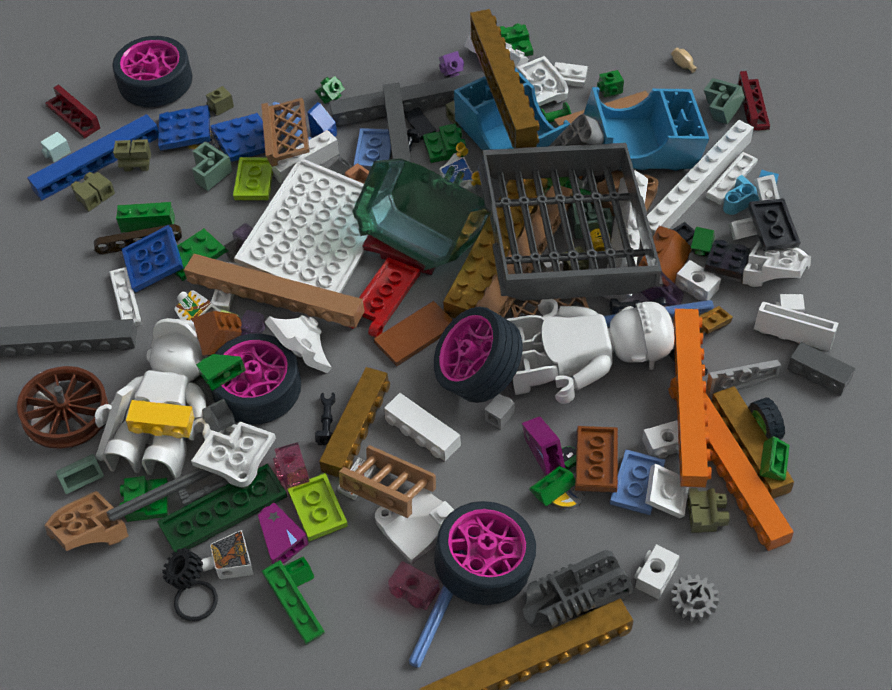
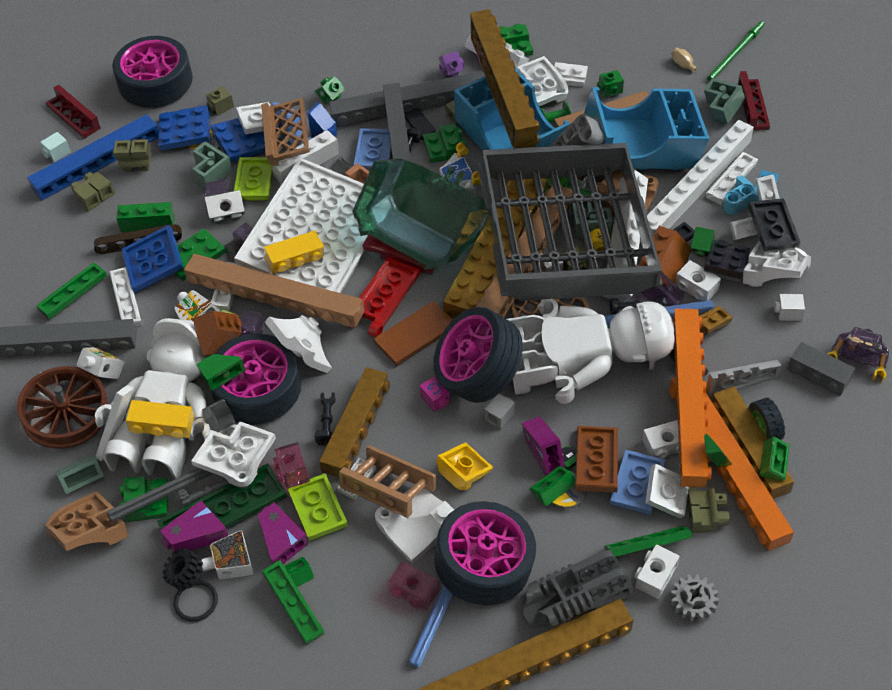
white brick [384,393,461,461] -> none
white brick [754,302,839,352] -> none
none -> green plate [36,263,107,320]
none -> white torso [77,347,125,379]
none -> magenta slope [160,501,229,553]
none -> clear purple brick [204,179,229,205]
none -> white brick [205,190,245,222]
none -> white plate [236,102,278,134]
none -> yellow brick [264,230,324,274]
none -> dark pink brick [420,377,450,412]
none -> yellow slope [436,442,493,490]
none -> green tile [604,526,692,557]
none -> green slope [704,434,732,467]
none -> green bar [707,21,765,81]
none -> clear purple torso [827,327,889,382]

